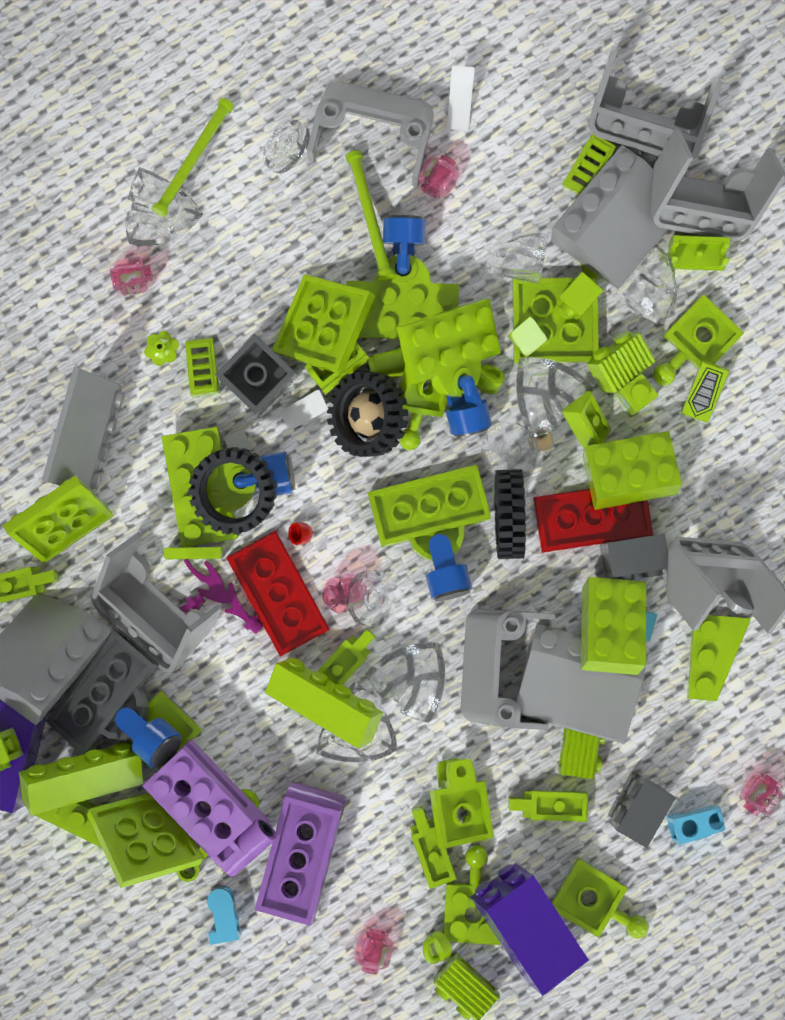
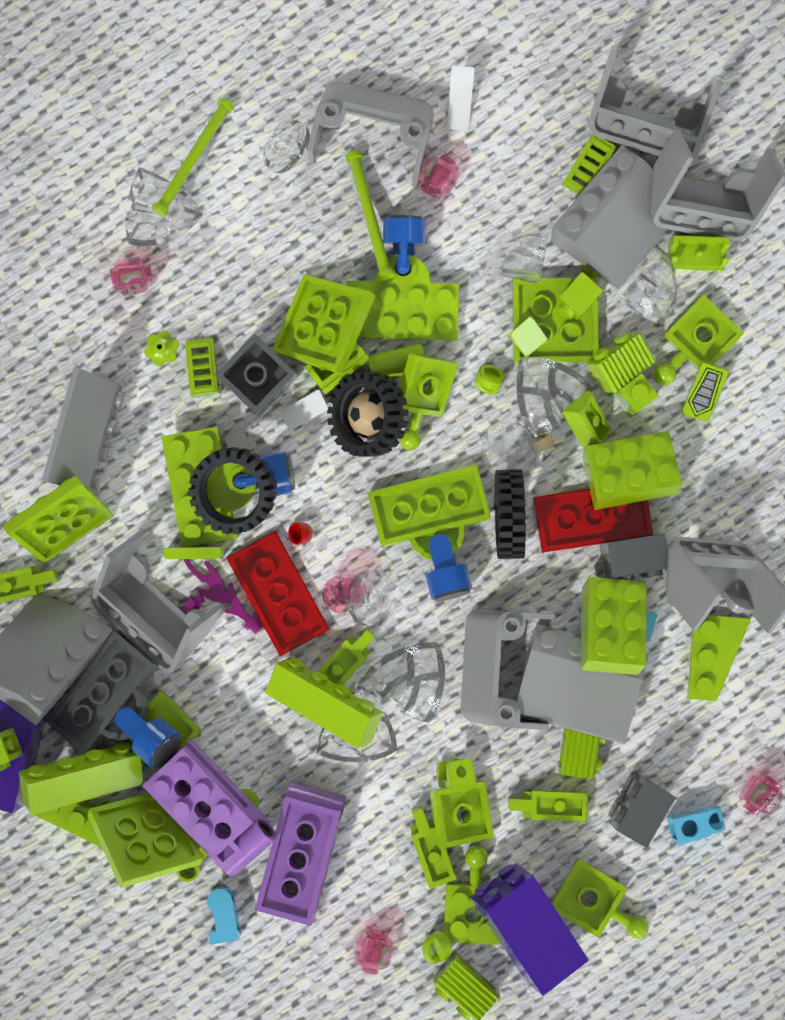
lime plate [397,298,501,437] -> none

